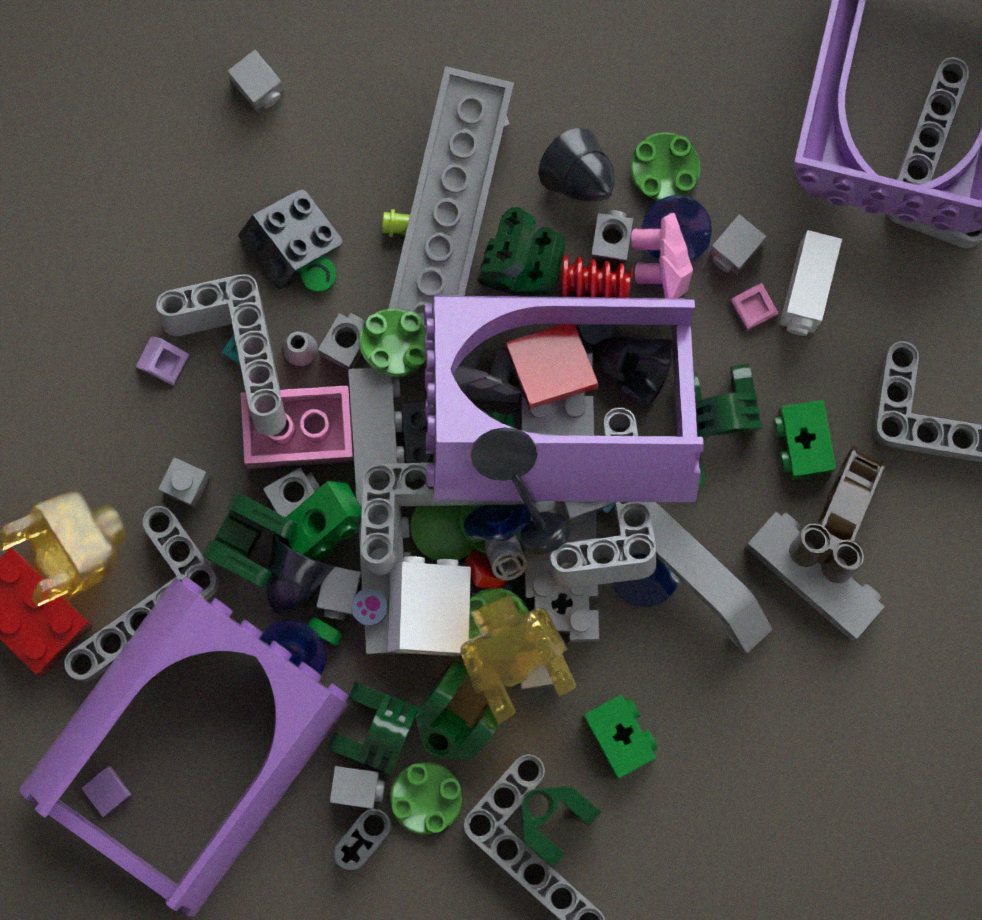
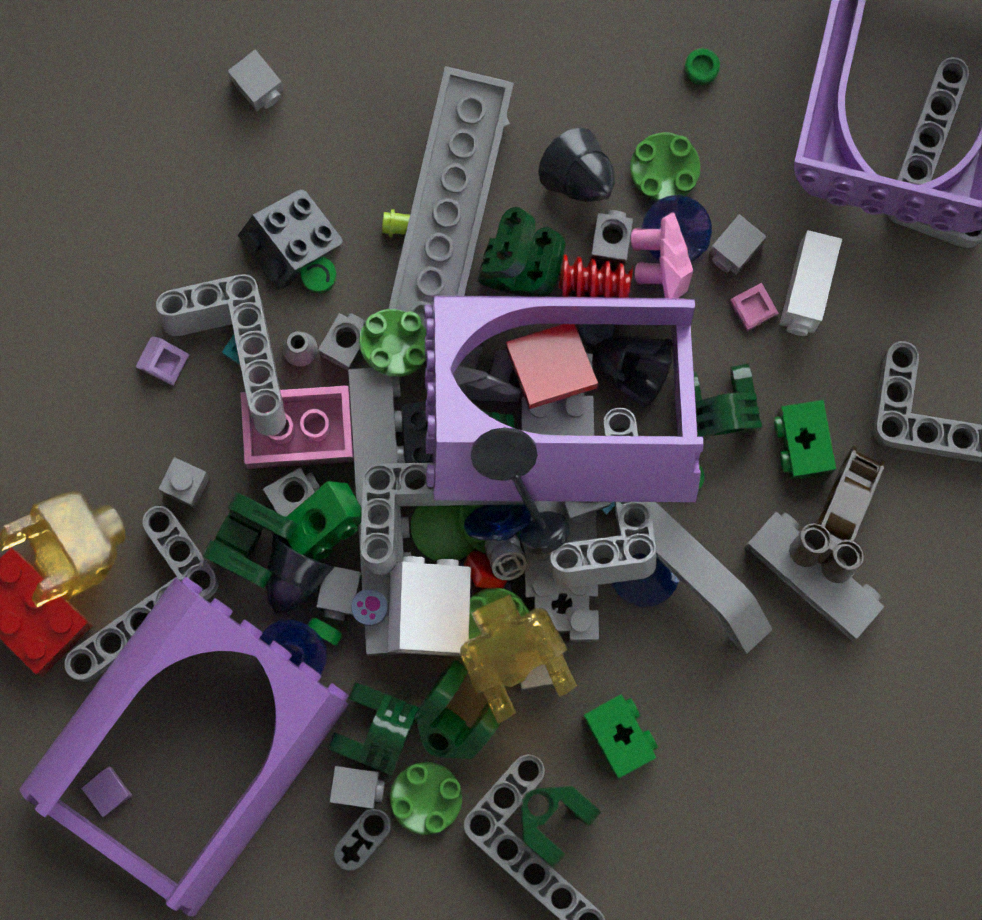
none -> green tile [684,48,720,85]

